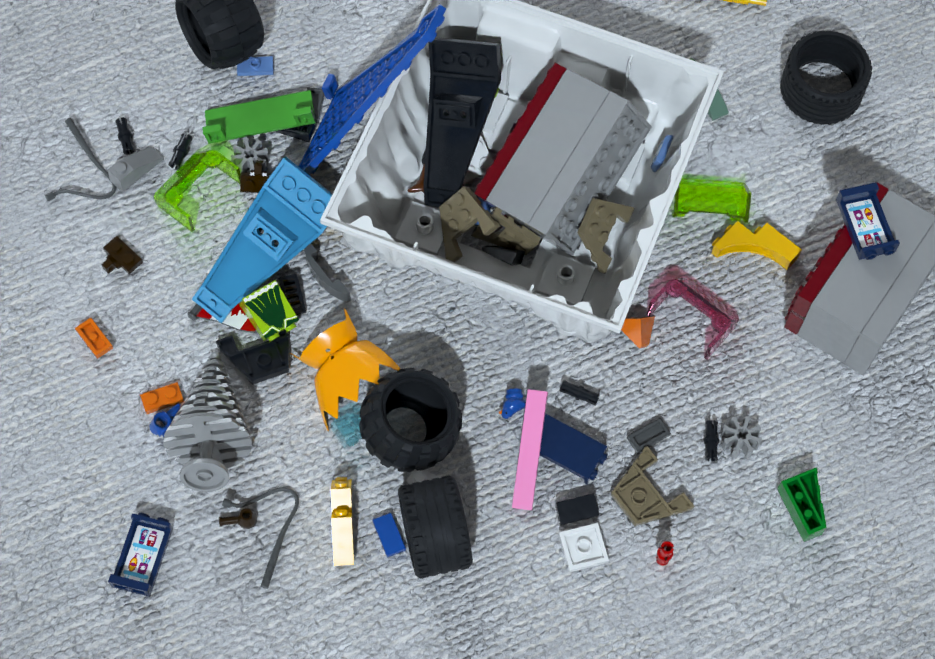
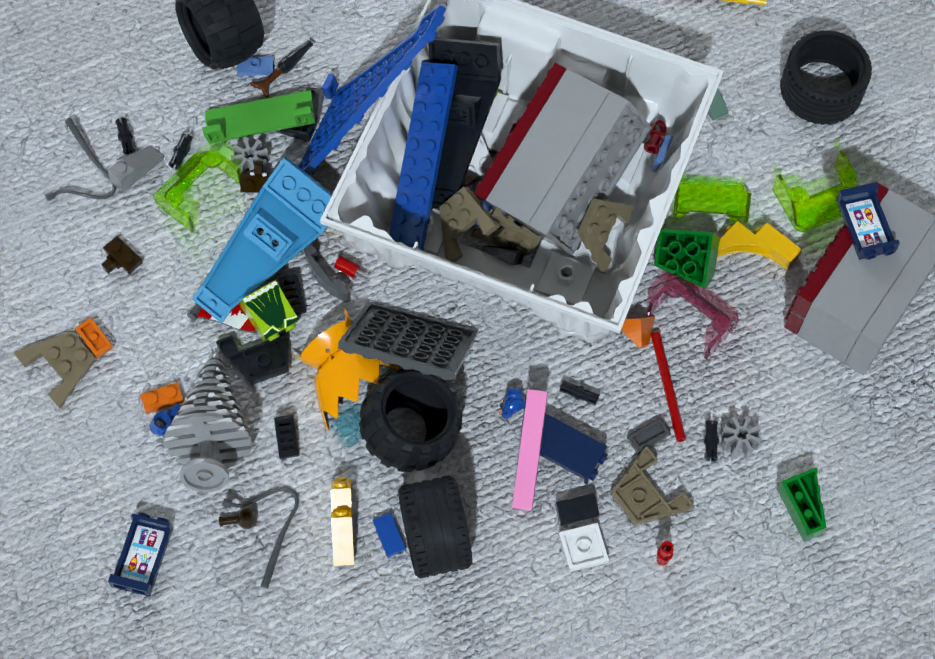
none -> dark tan wing [14,331,96,409]
none -> piece [250,40,313,98]
none -> black slope [274,415,299,459]
none -> red piece [334,256,369,281]
none -> dark grey plate [337,302,478,380]
none -> blue plate [389,62,458,251]
none -> dark red connector [644,120,667,154]
none -> red piece [651,332,686,442]
none -> green wedge [654,229,720,289]
none -> clear neon green windscreen [772,150,859,232]

